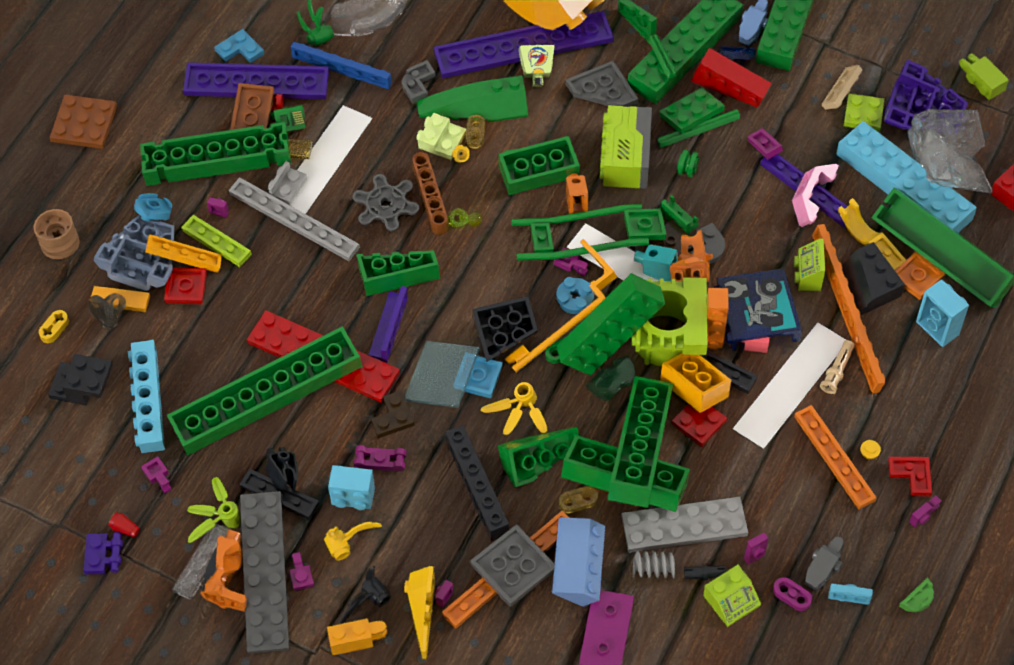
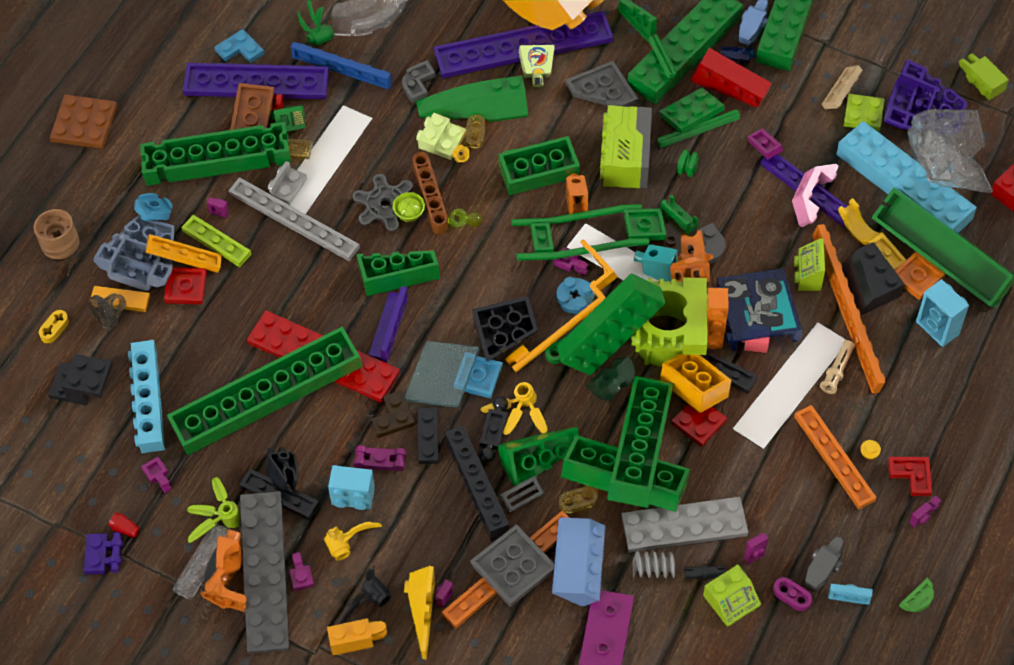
none -> lime hat [393,192,425,222]
none -> black plate [418,408,439,464]
none -> black plate [479,396,508,463]
none -> dark grey tile [499,476,544,513]

